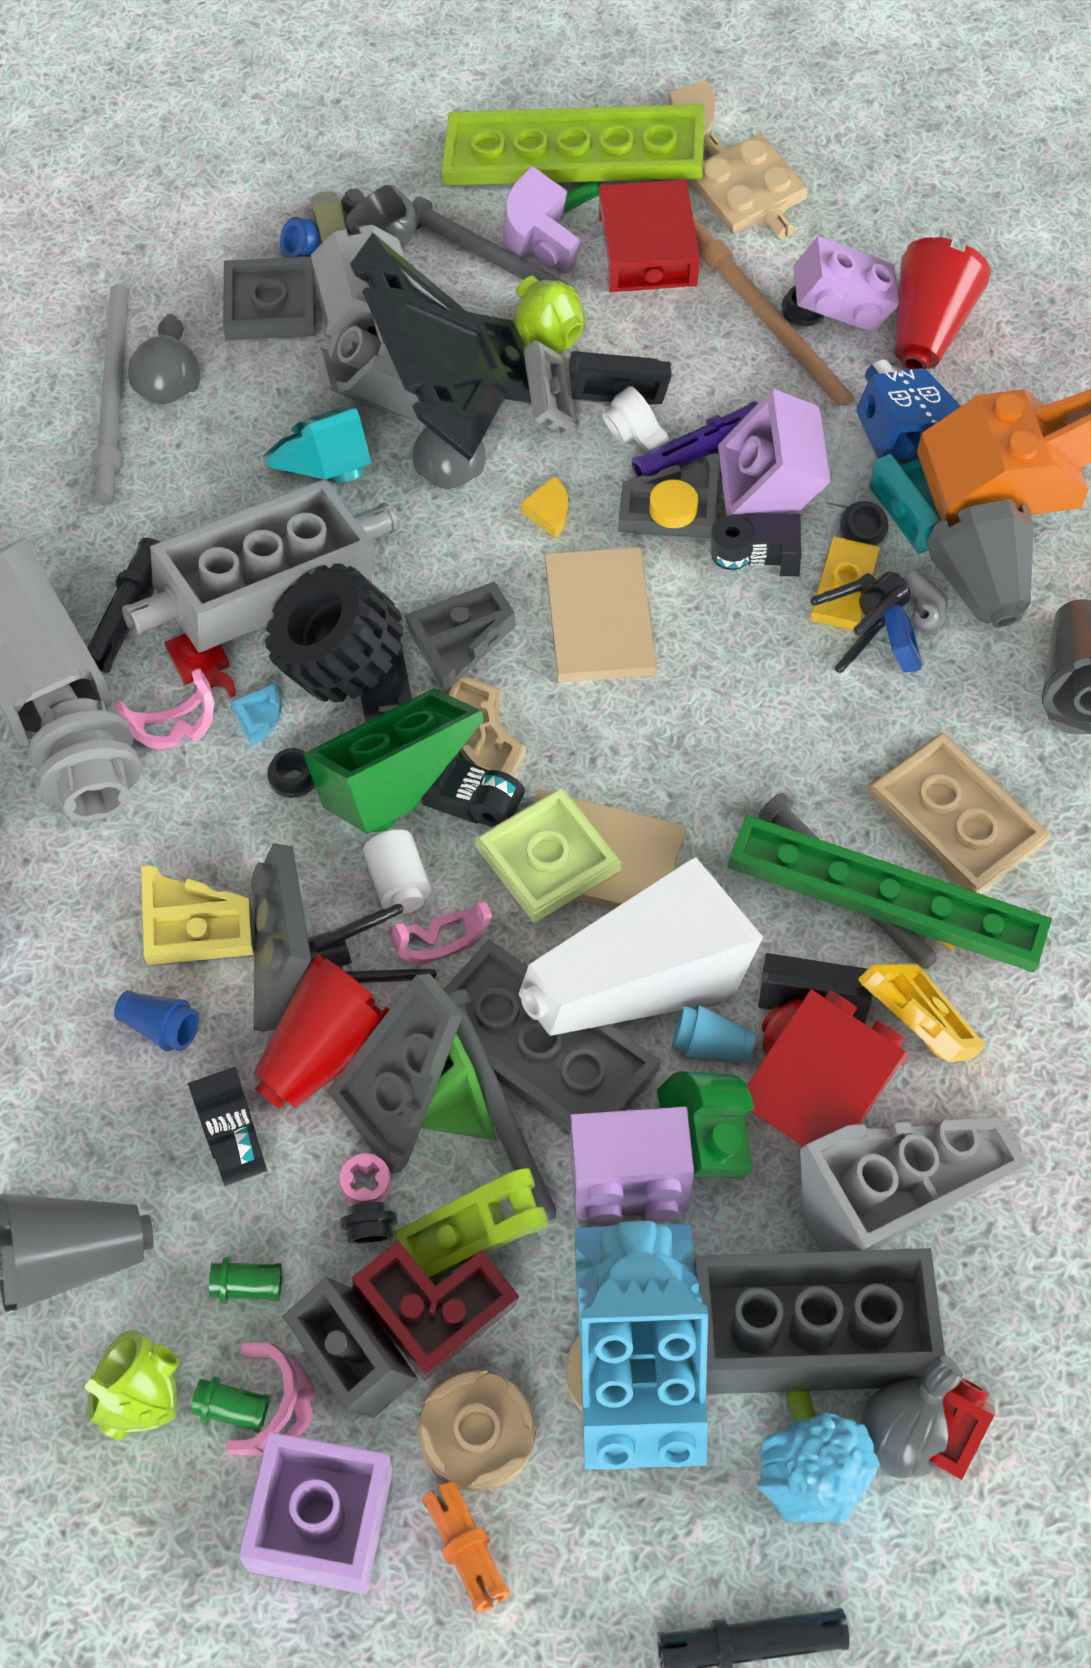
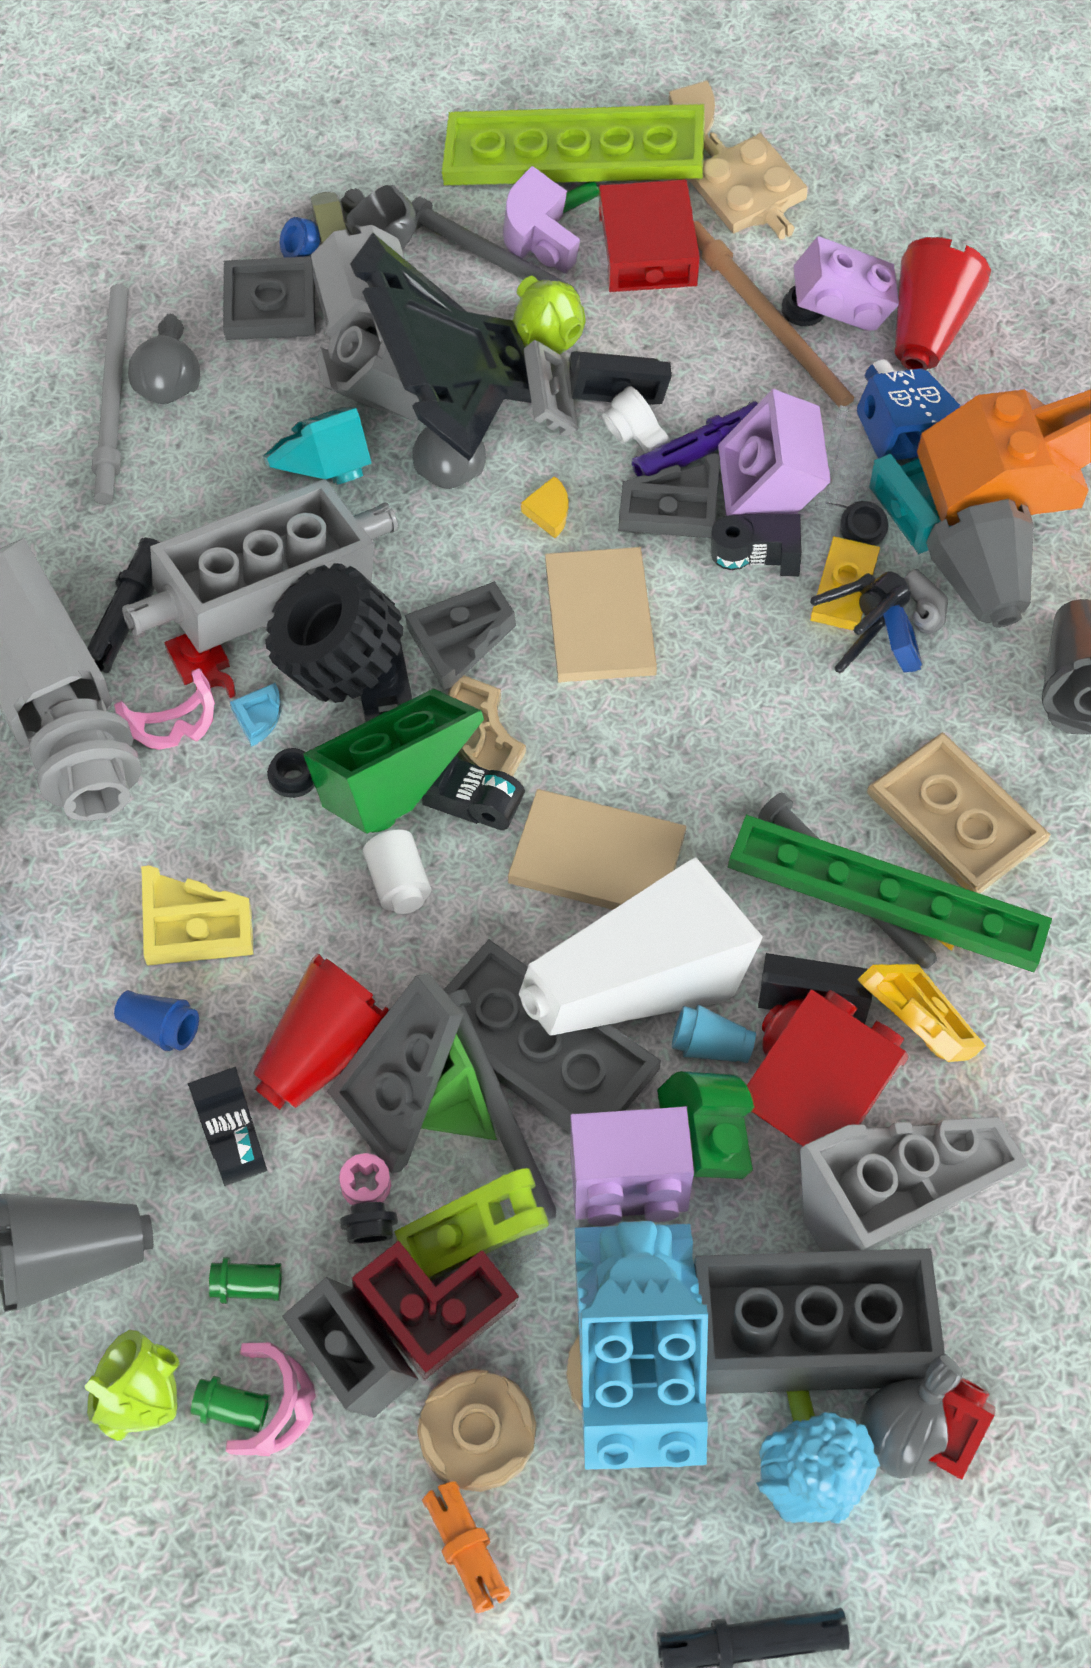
lavender brick [238,1432,393,1595] -> none
dark grey wing [251,843,311,1032] -> none
black plant [308,904,437,983] -> none
bright pink helmet [387,901,492,965] -> none
yellowish green tile [475,787,621,923] -> none
yellow tile [649,480,698,528] -> none

